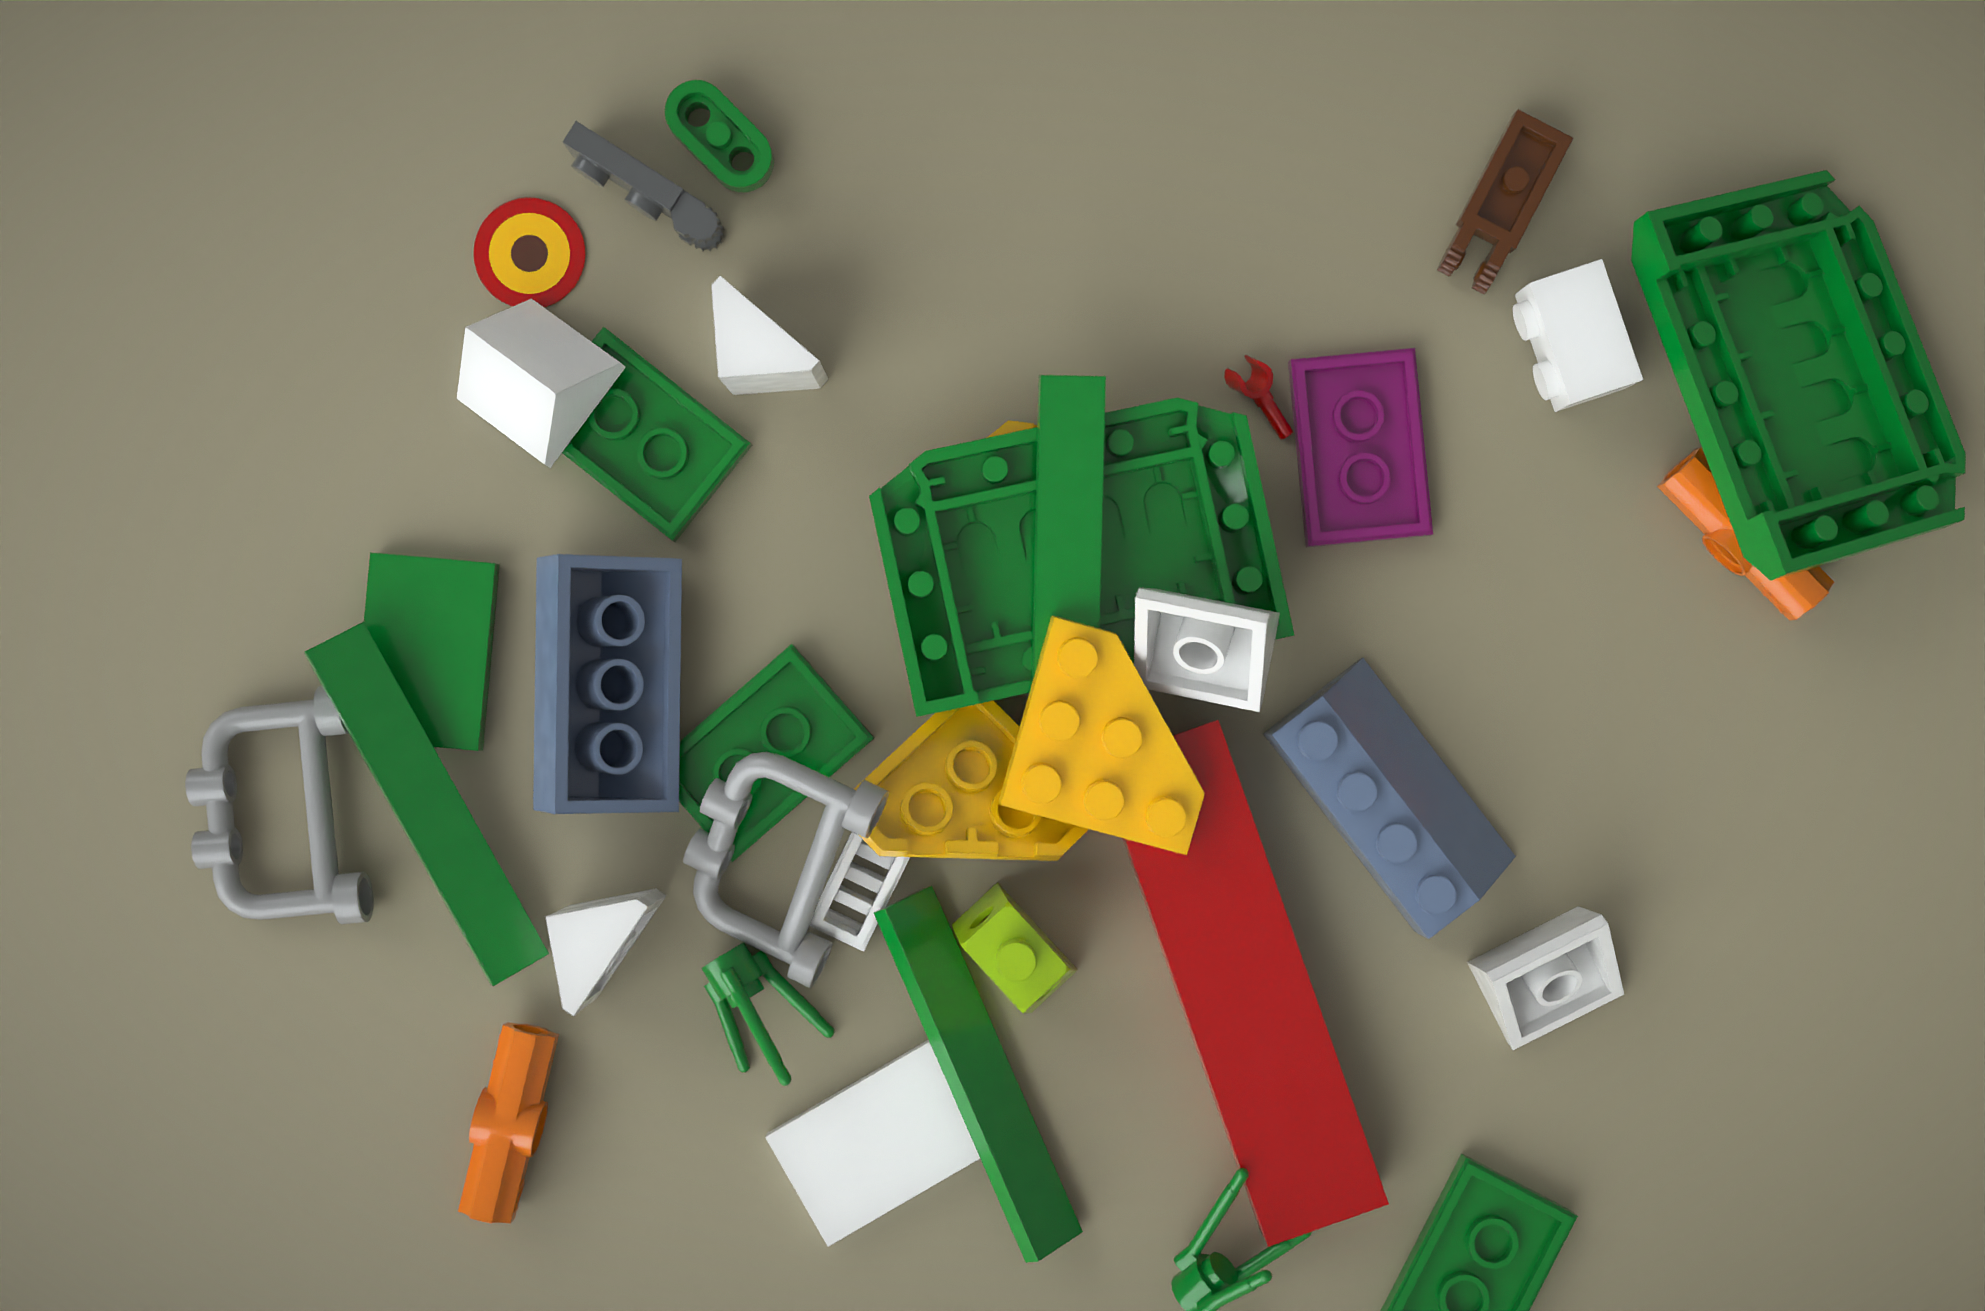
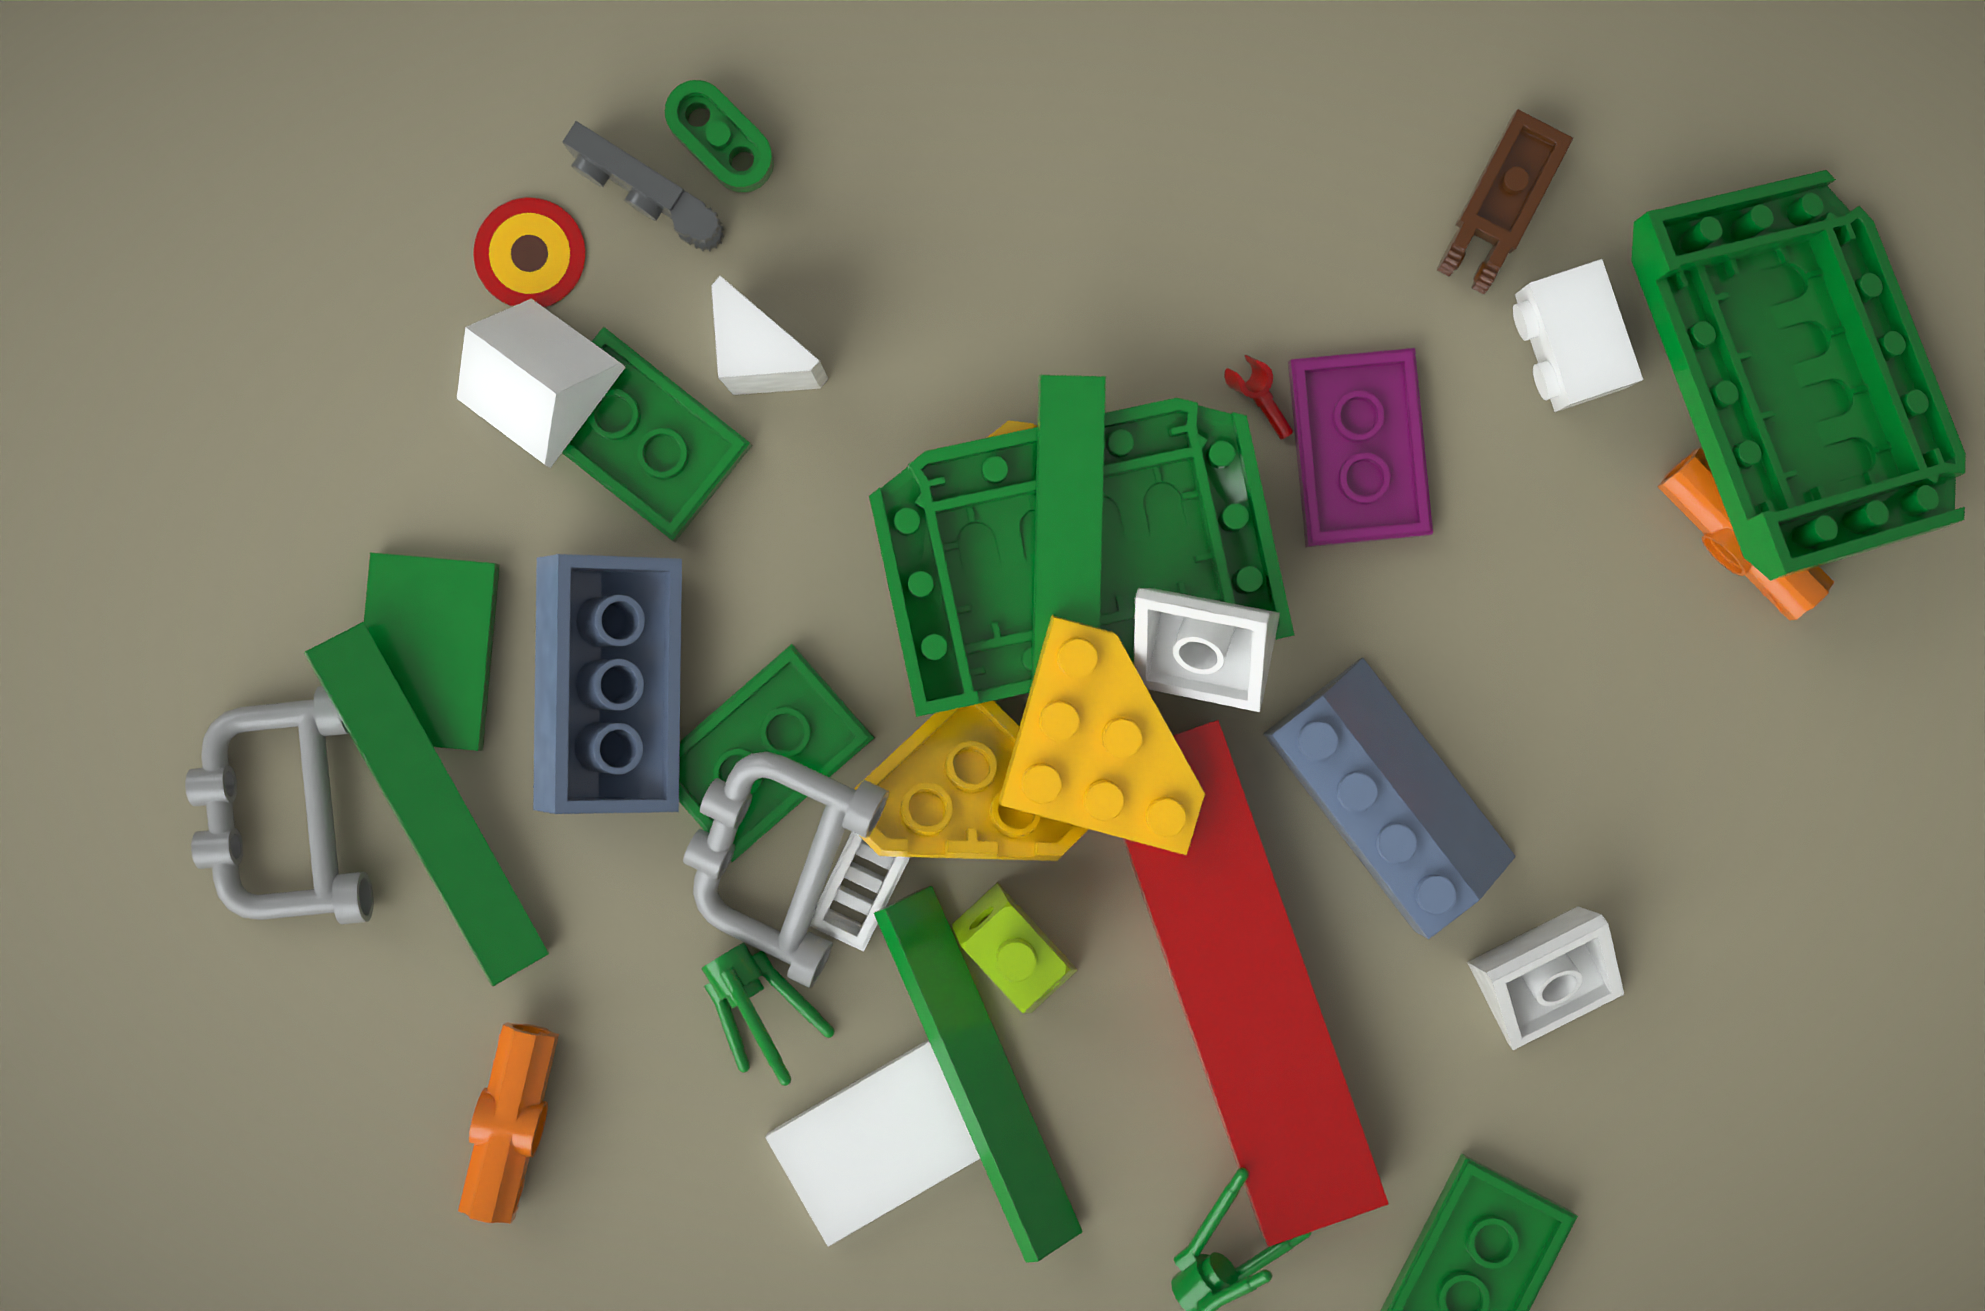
white slope [546,889,667,1016] -> none

